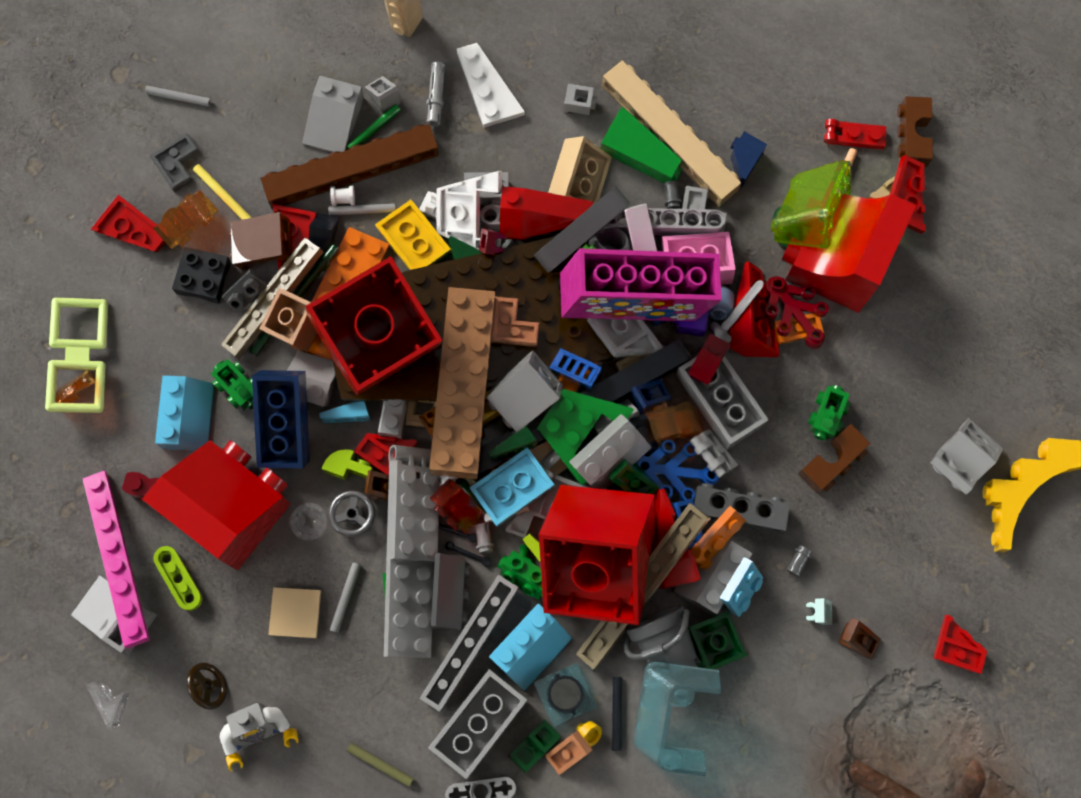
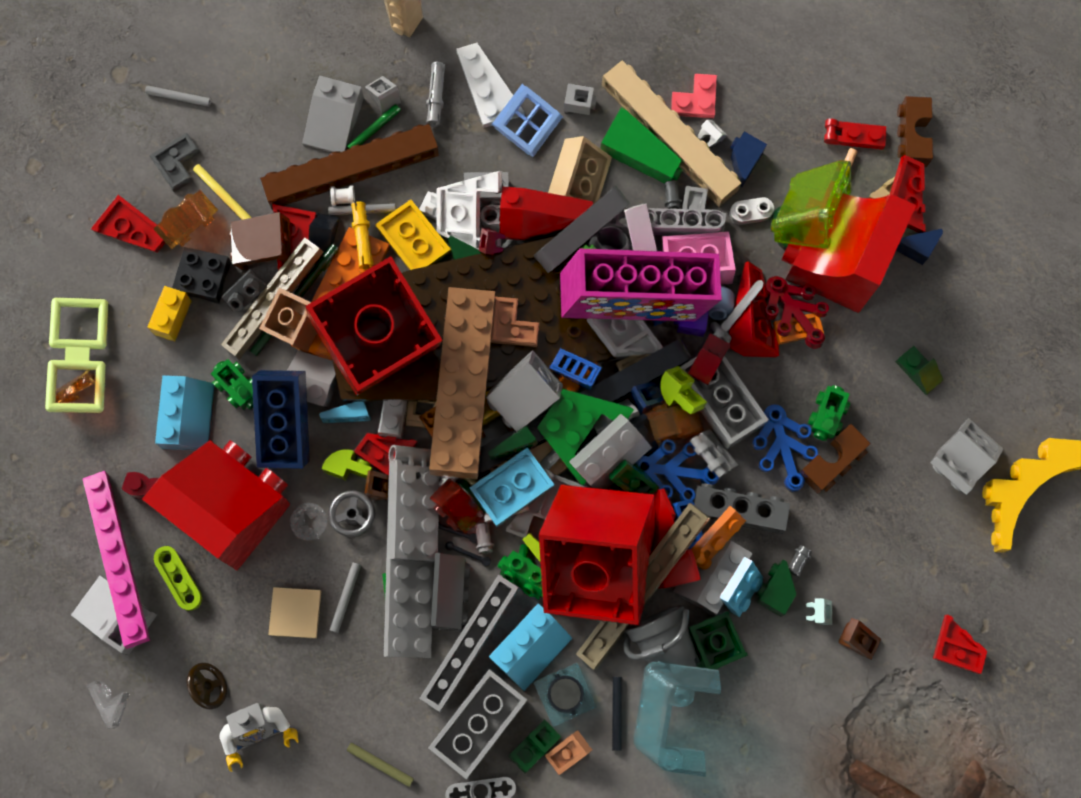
yellow tile [577,721,602,747] -> none
none -> yellow brick [147,286,192,342]
none -> yellow pin [351,201,374,269]
none -> light blue piece [491,84,563,157]
none -> lime brick [661,366,707,415]
none -> coral plate [671,74,717,119]
none -> white tile [698,120,727,147]
none -> white plate [729,197,774,225]
none -> blue plant [752,404,818,492]
none -> dark green slope [756,560,796,617]
none -> dark green slope [895,346,943,395]
none -> dark blue slope [896,229,943,265]

